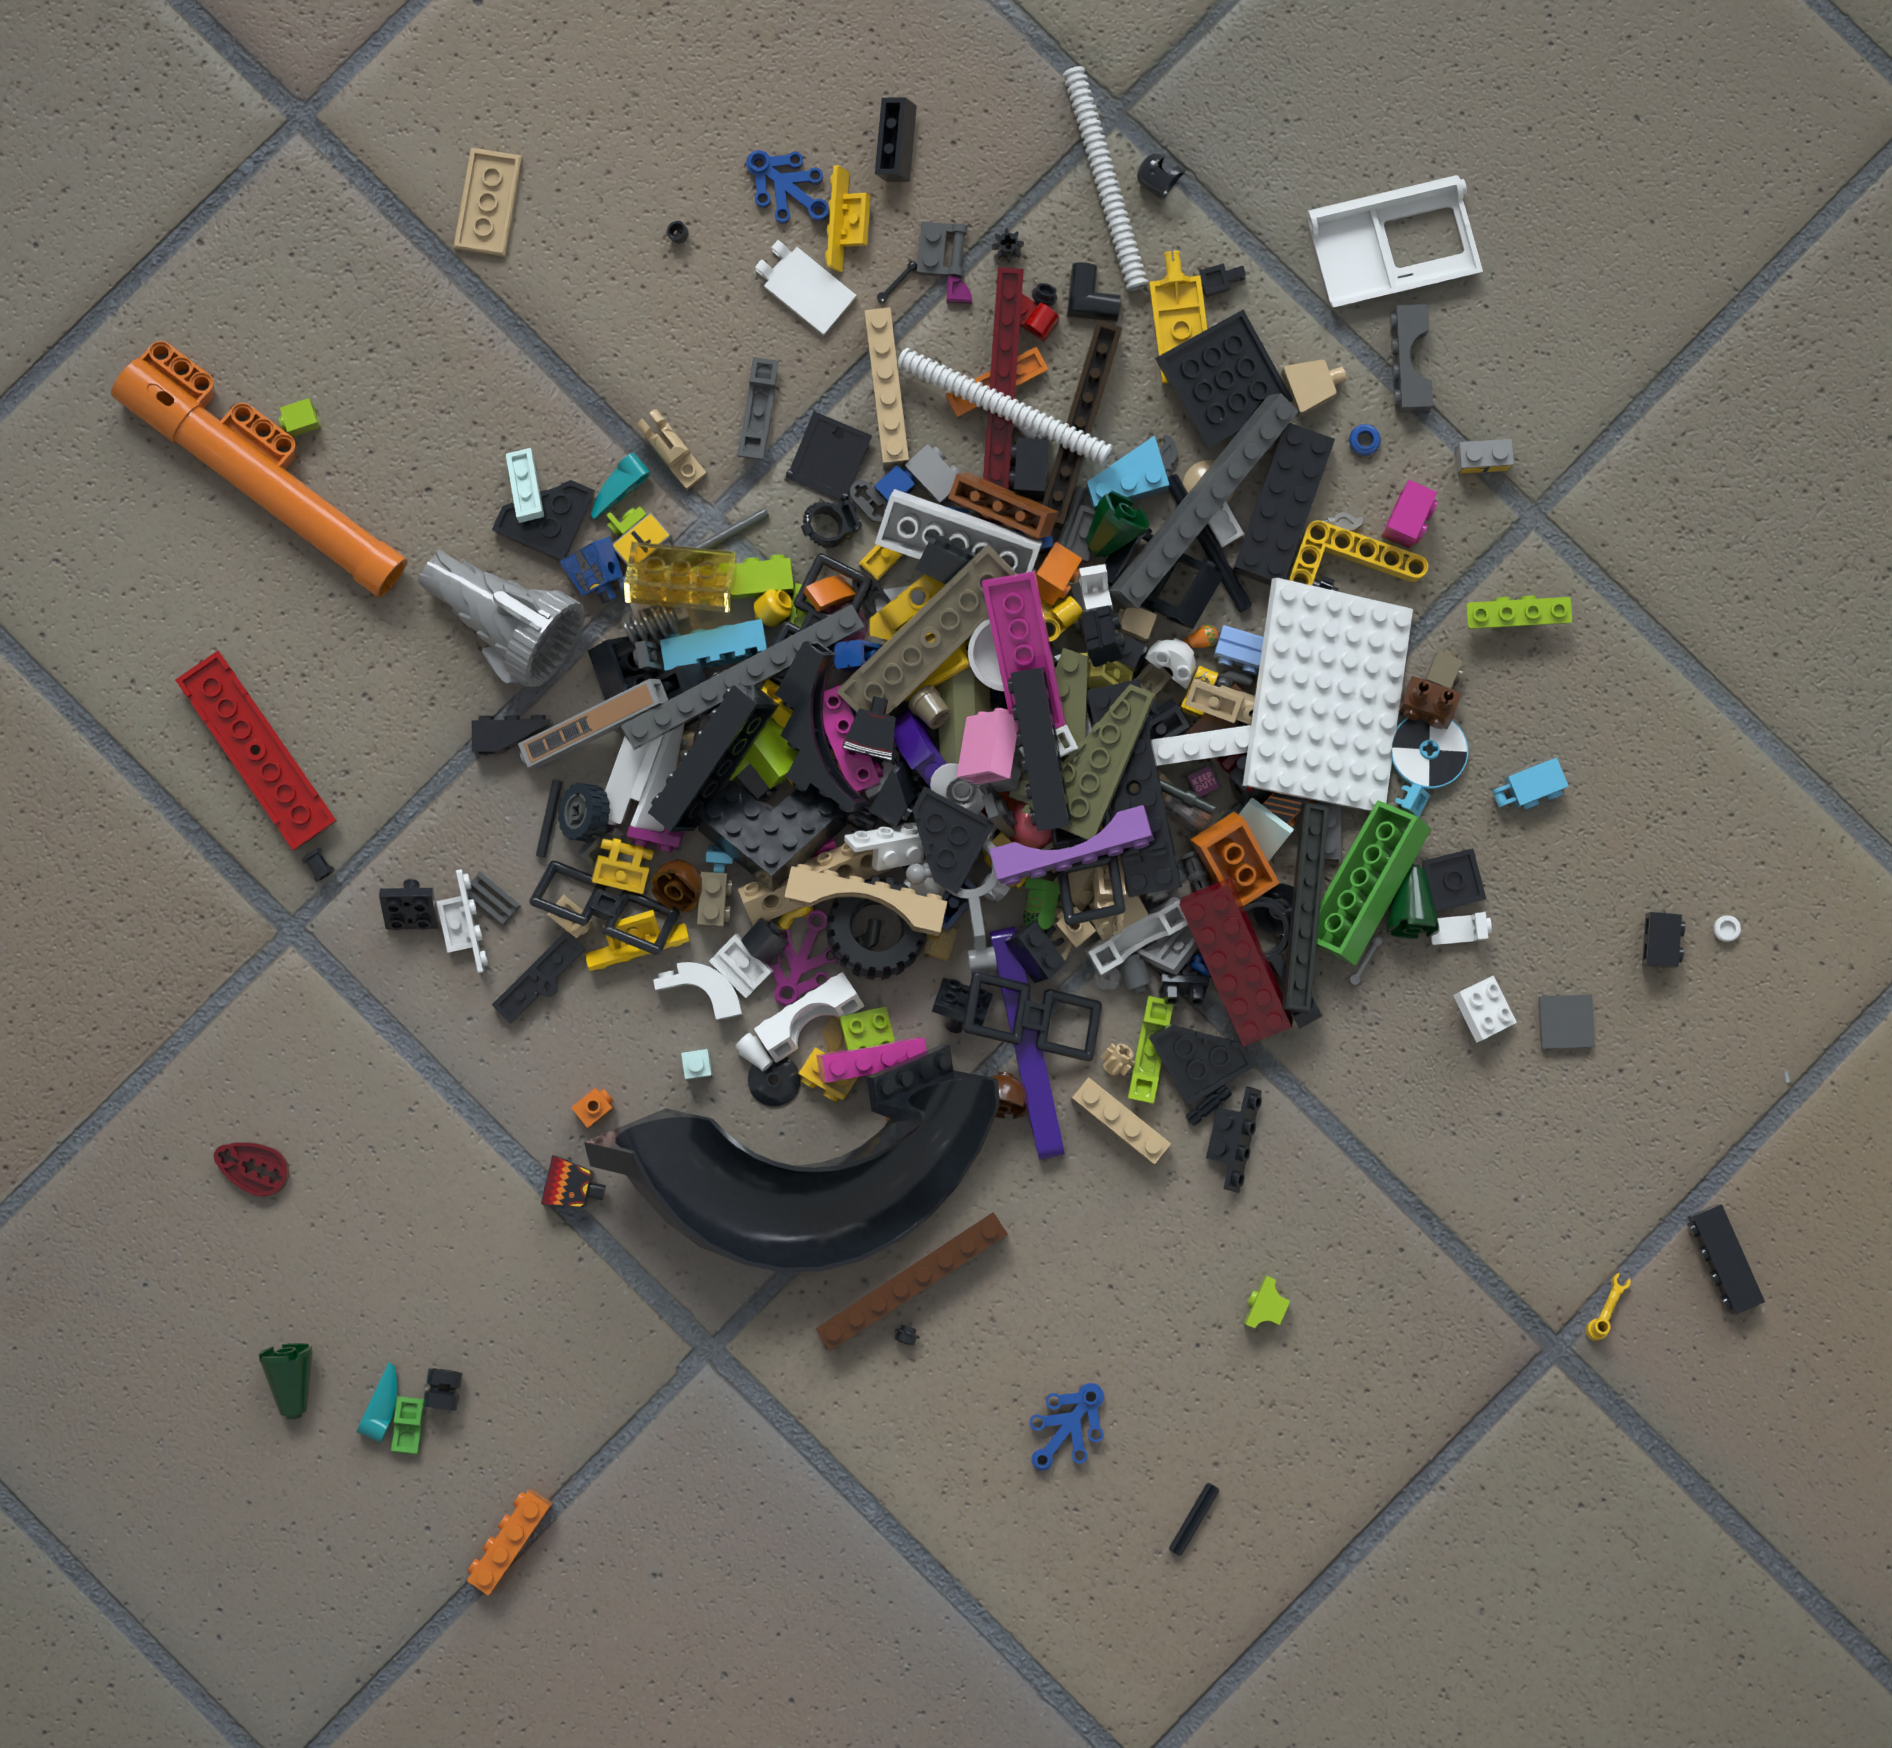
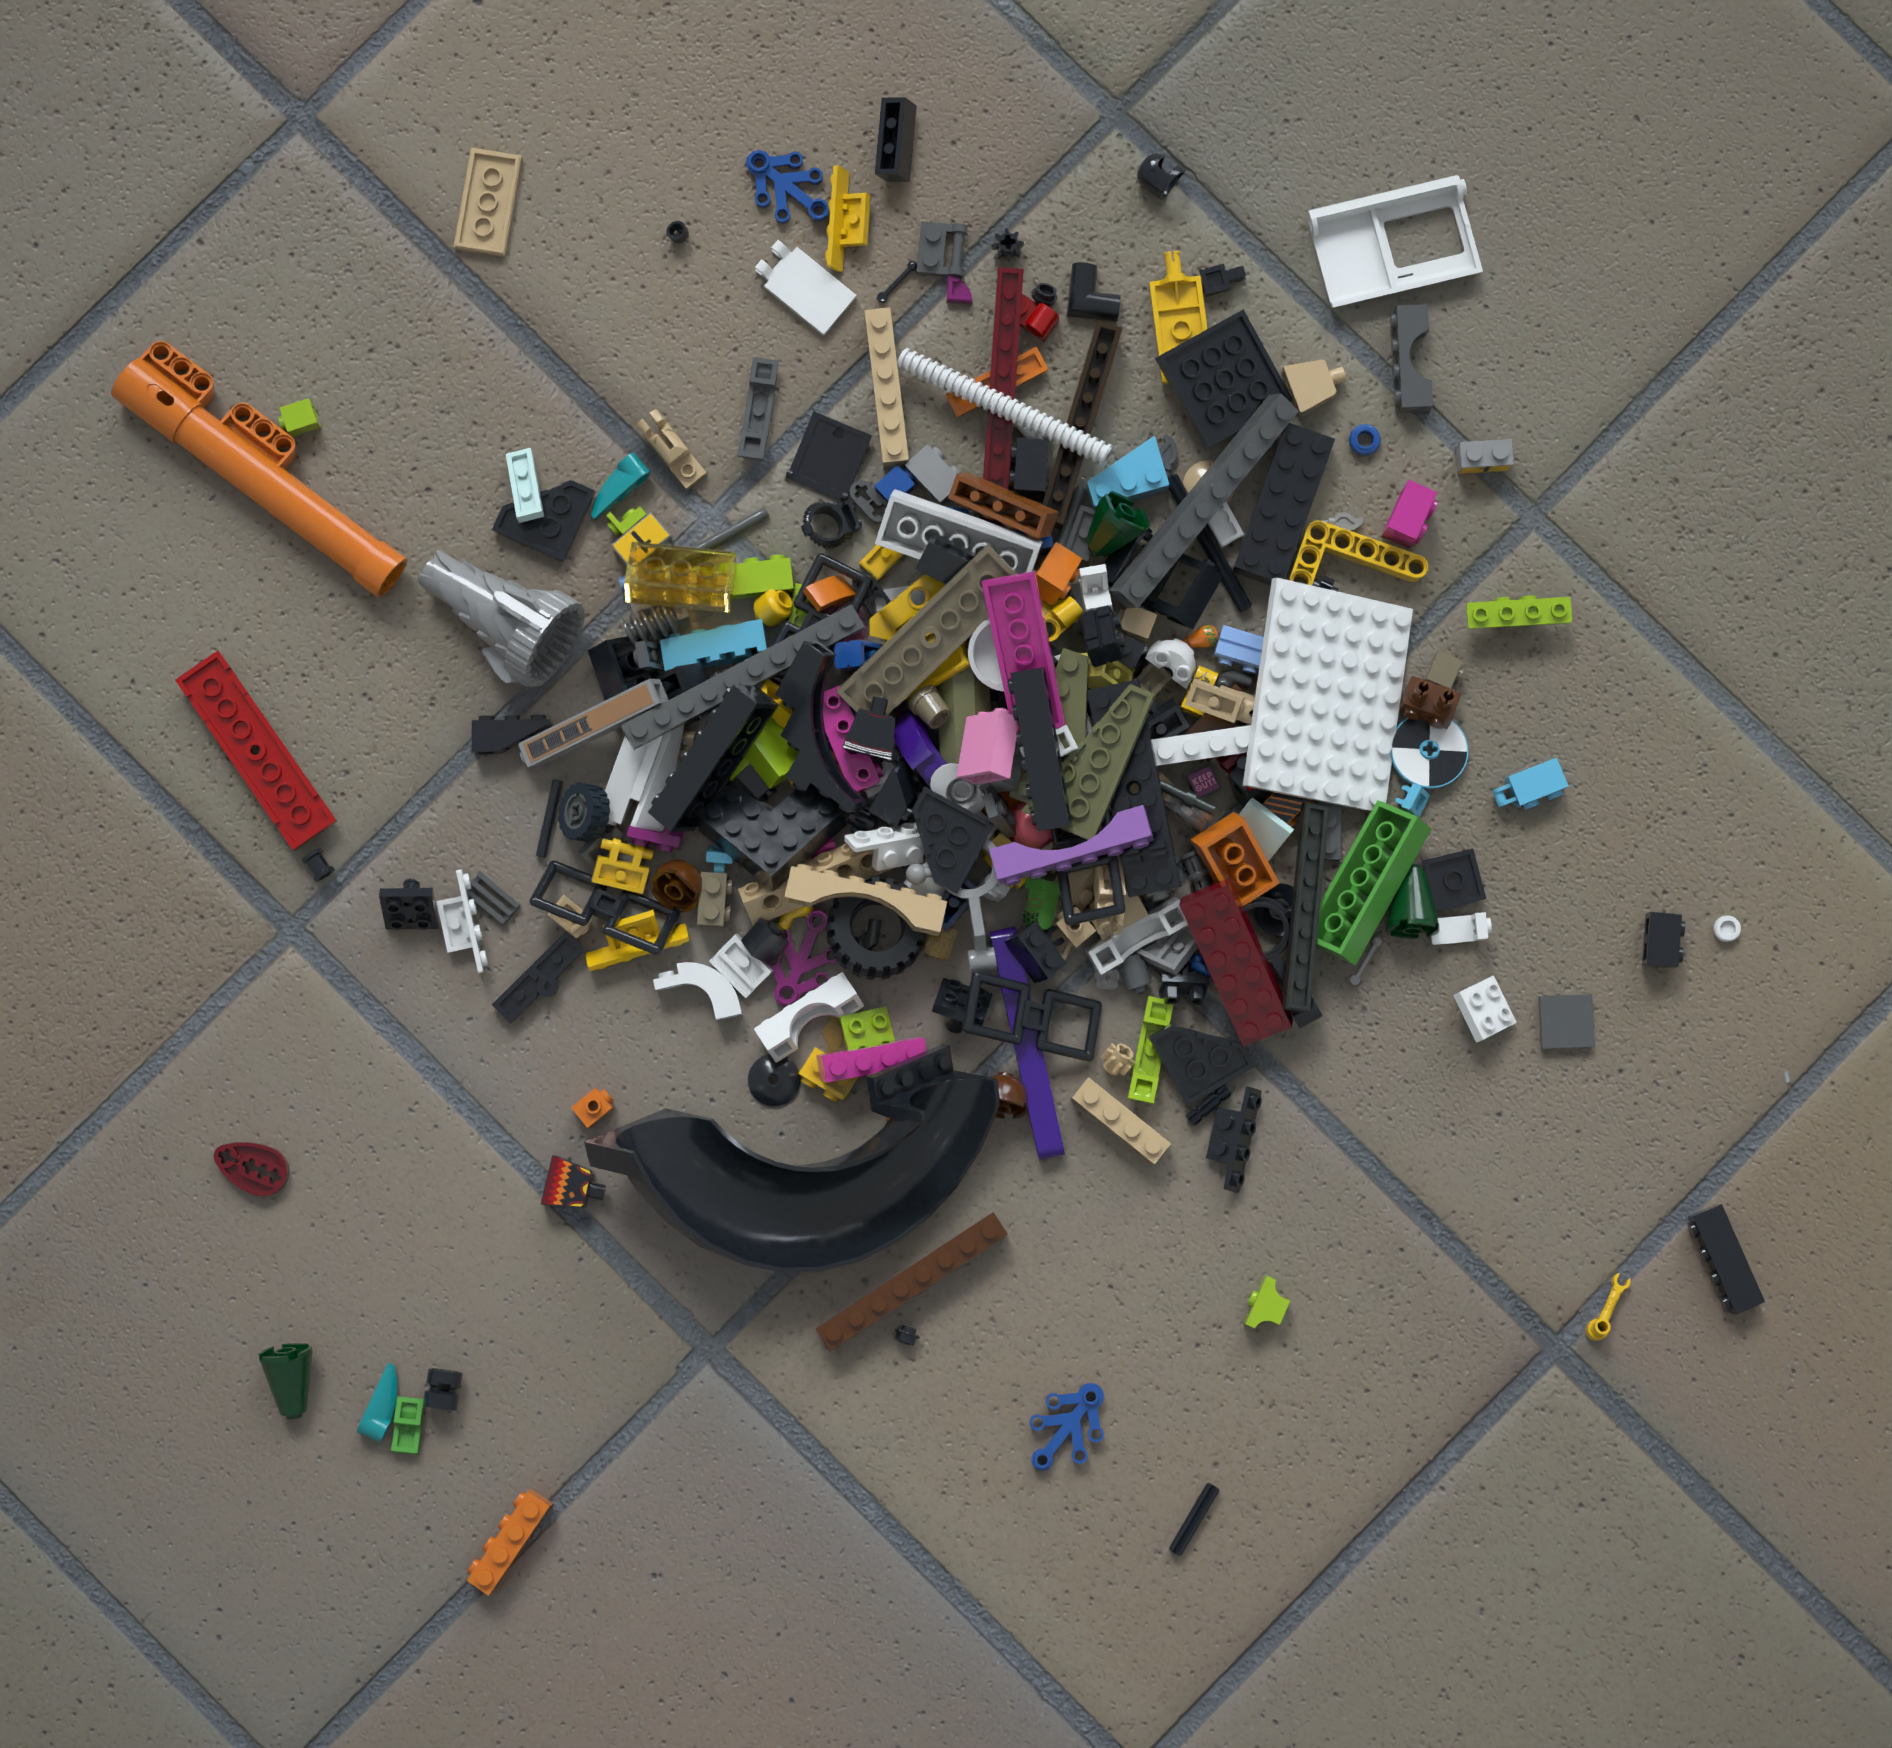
torso [560,537,622,604] -> none
light aqua brick [681,1049,713,1080] -> none
white cone [735,1033,774,1072] -> none
white piece [1063,66,1149,291] -> none

